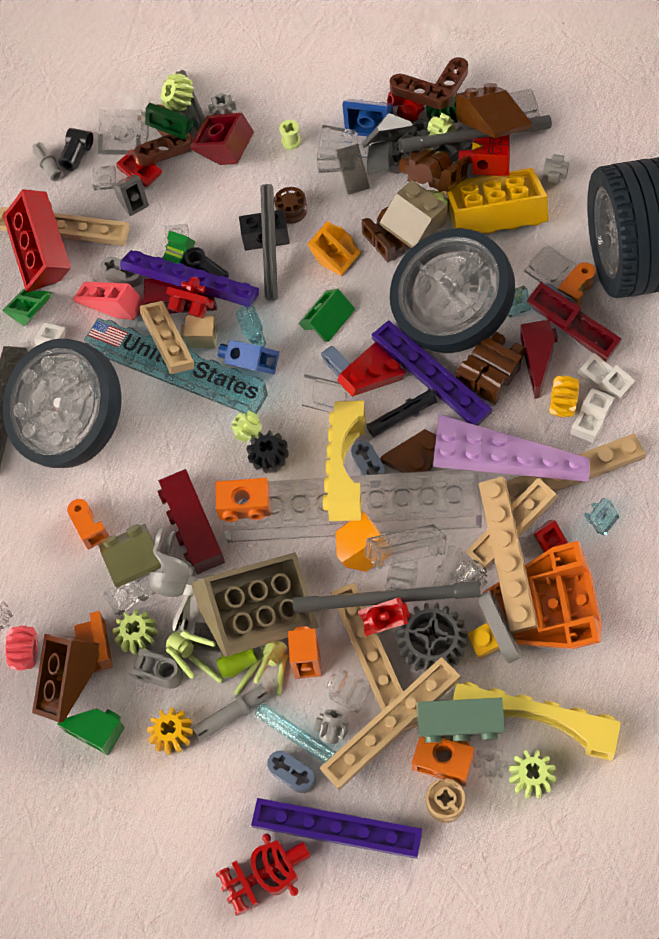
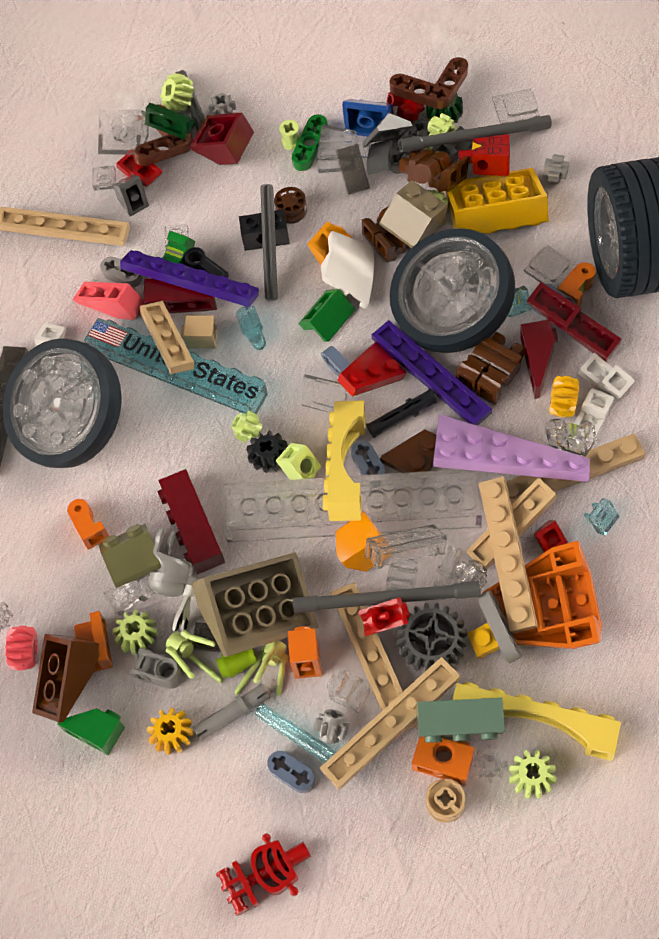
red slope [3,189,71,292] -> none
green slope [3,289,53,326] -> none
light grey axle [32,142,63,181] -> none
black piece [58,128,93,171] -> none
red hips [166,277,214,319] -> none
orange brick [215,477,271,522] -> none
torso [218,340,280,375] -> none
dark purple plate [251,798,423,859] -> none
reddish brown slope [456,83,533,138] -> none
none -> yellowish green brick [276,443,322,484]
none -> green beam [292,114,328,171]
none -> white slope [321,231,374,309]
none -> clear leg [545,418,597,457]

